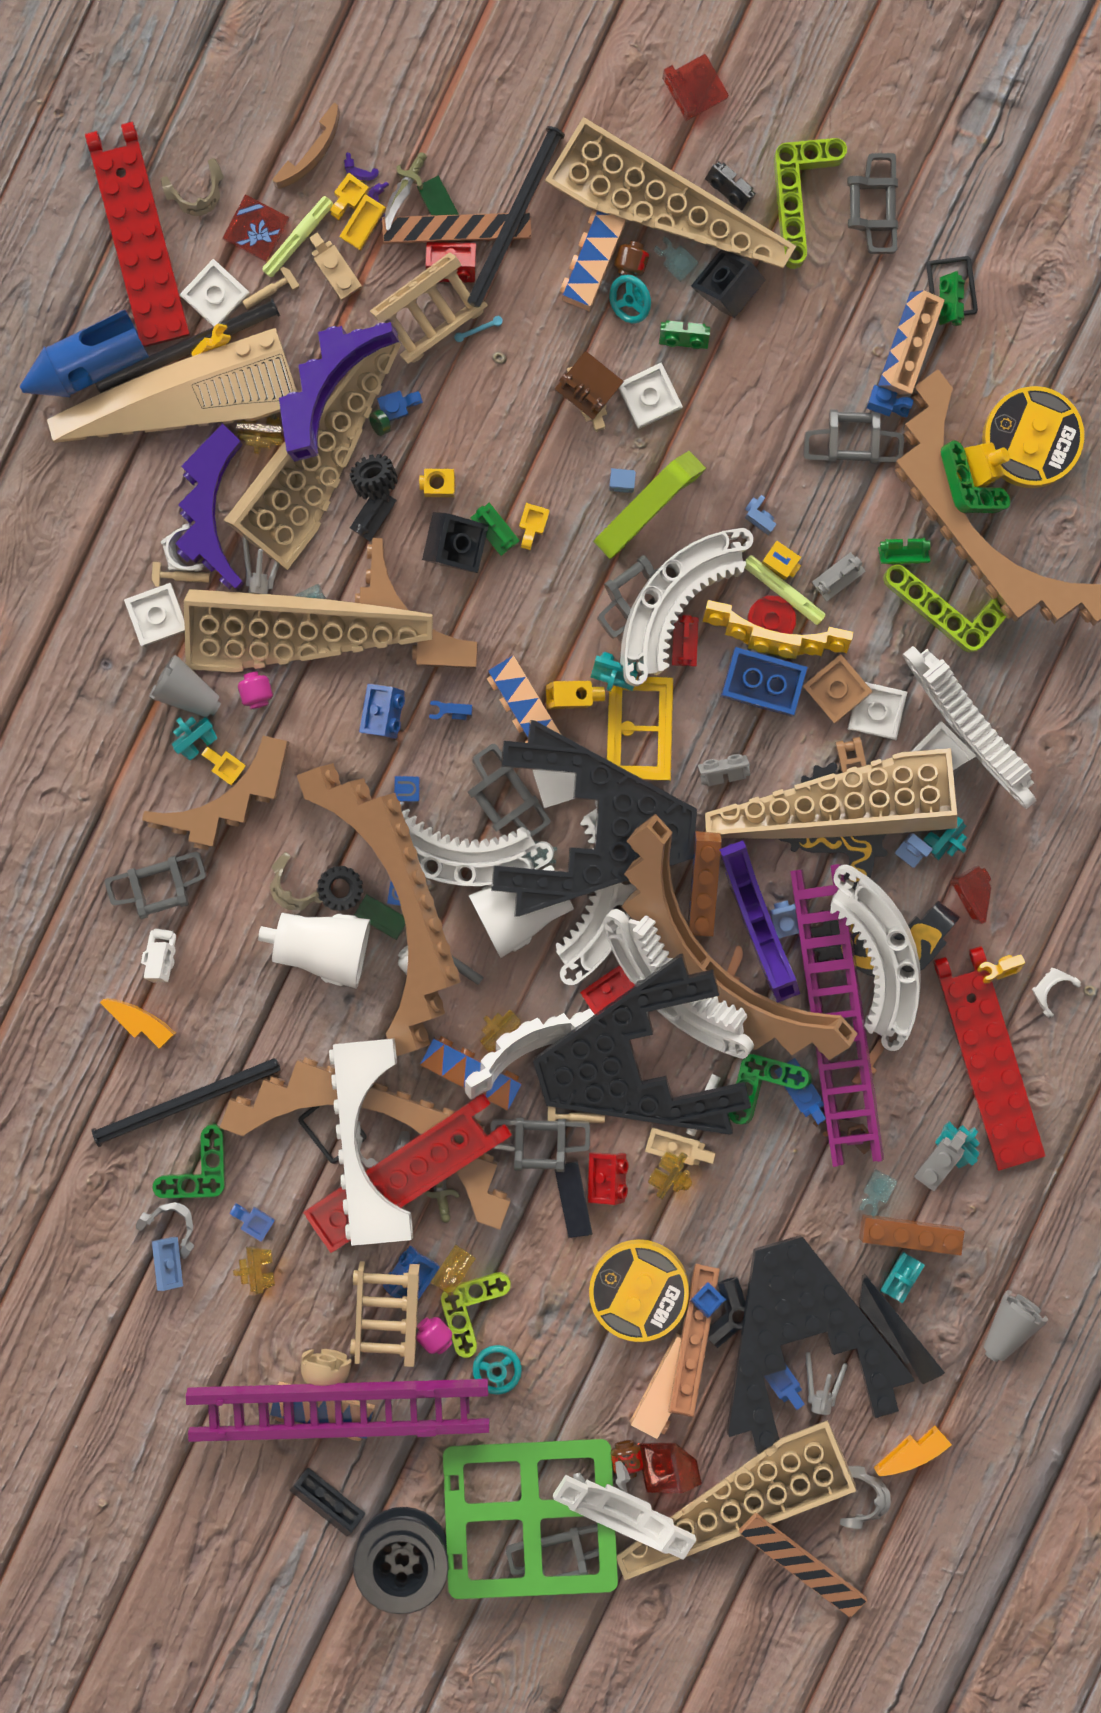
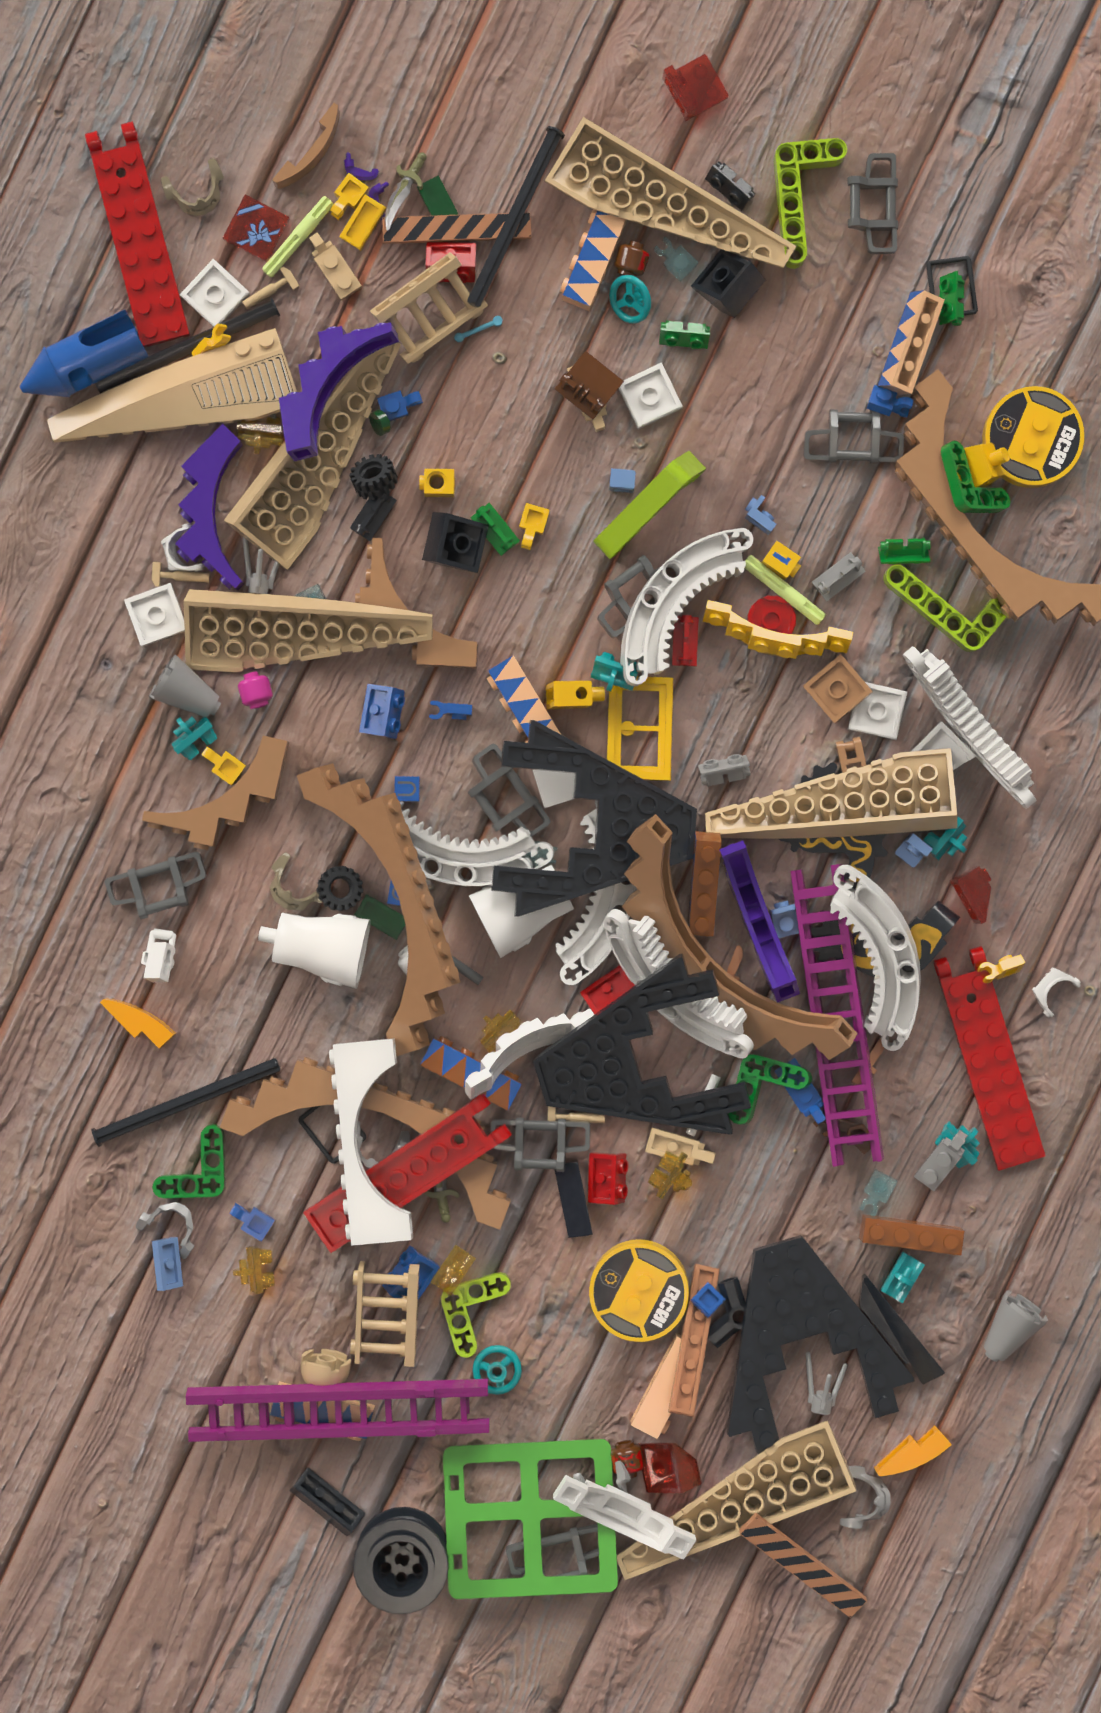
dark pink head [416,1317,452,1354] -> none
blue brick [720,647,808,717] -> none
blue hinge [764,1363,805,1410] -> none

